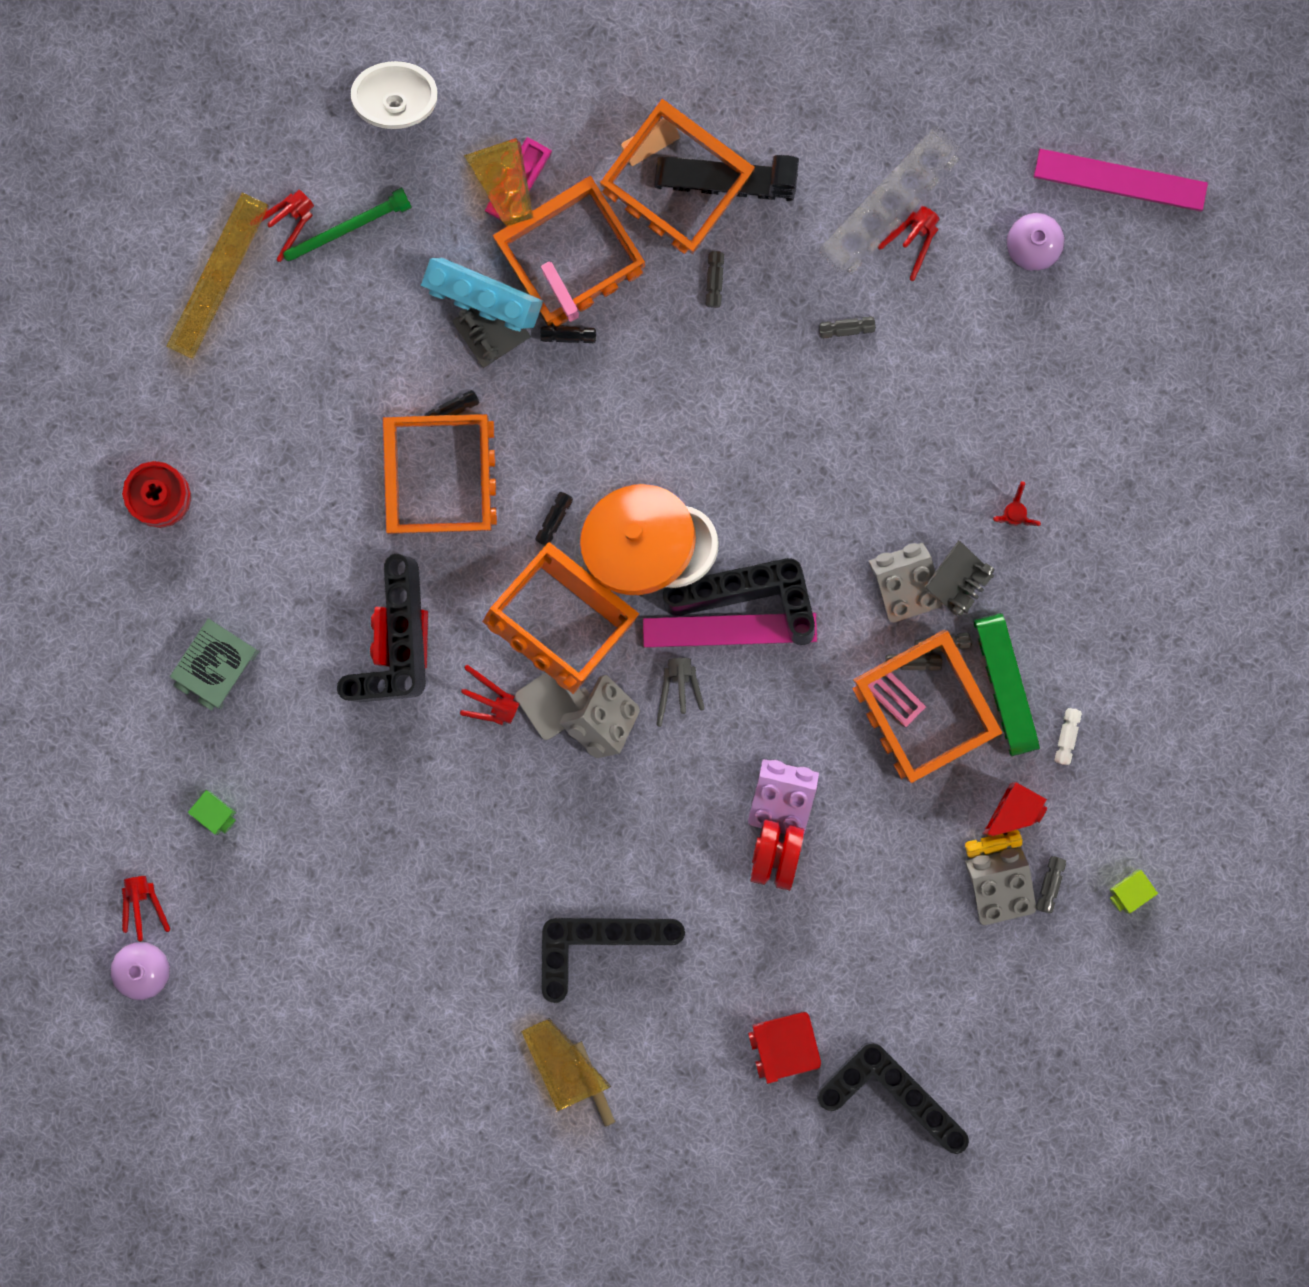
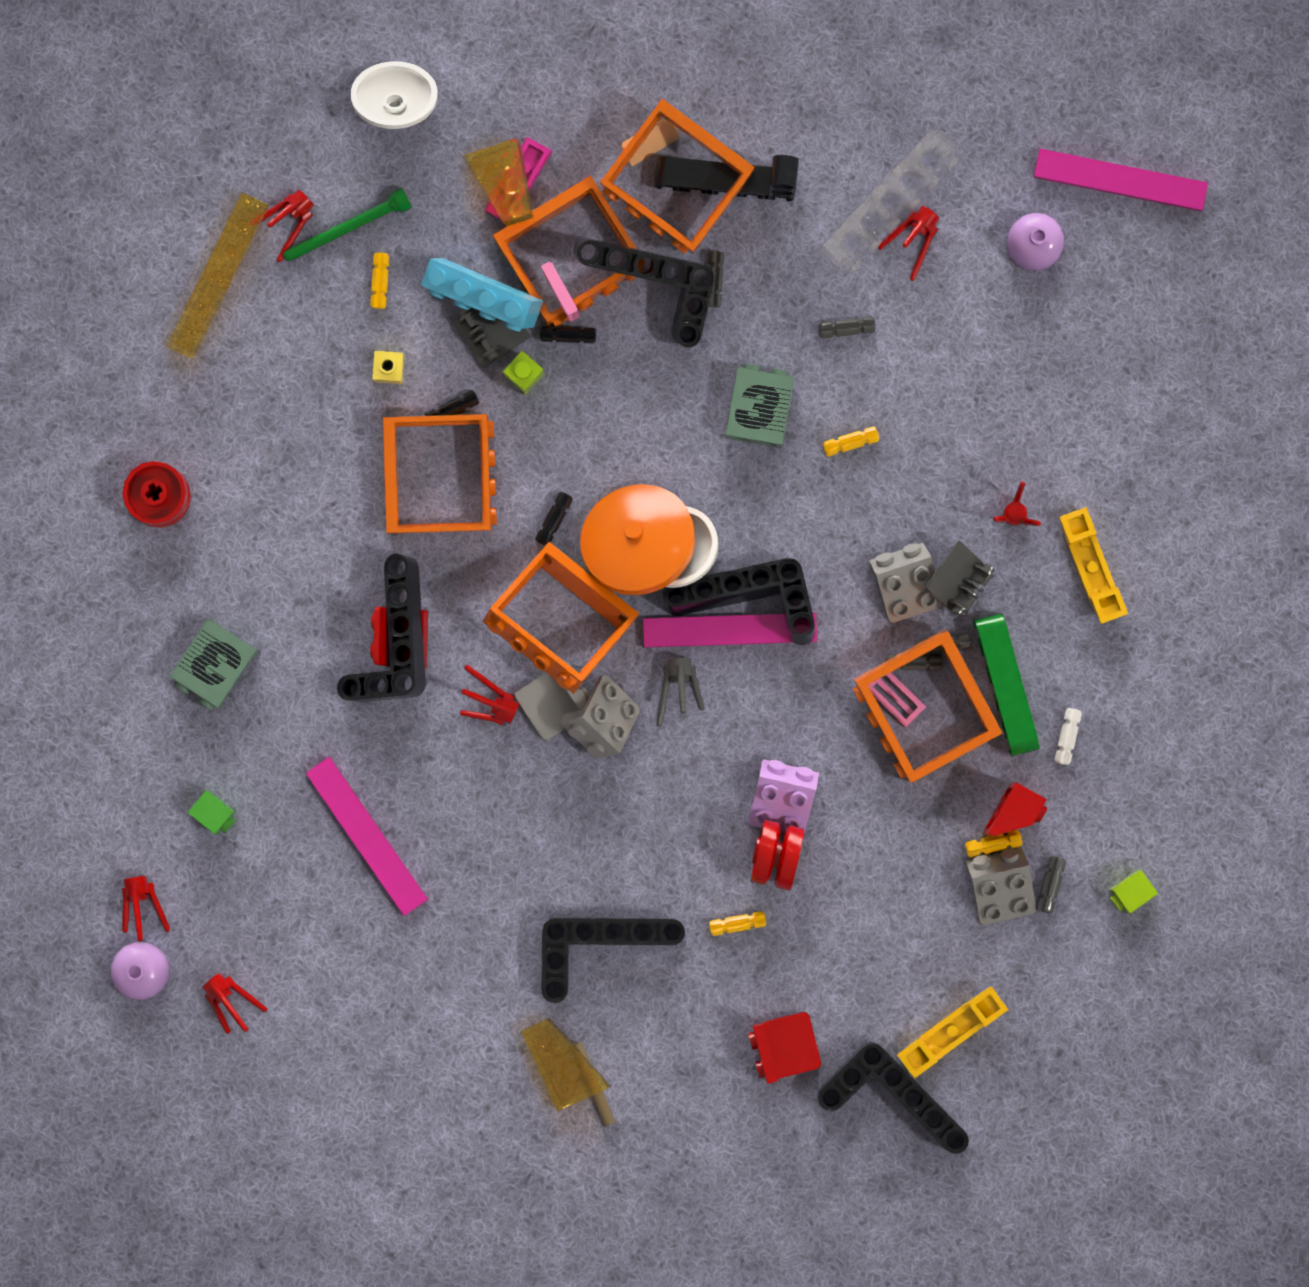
none -> red plant [202,973,268,1034]
none -> dark pink tile [306,757,428,916]
none -> yellow axle [370,252,389,309]
none -> light yellow plate [372,351,405,384]
none -> lime brick [503,351,544,395]
none -> black beam [573,238,715,348]
none -> yellow axle [709,911,766,936]
none -> sand green panel [725,364,794,448]
none -> yellow axle [823,427,879,457]
none -> yellow slope [897,986,1009,1079]
none -> yellow slope [1059,507,1128,624]

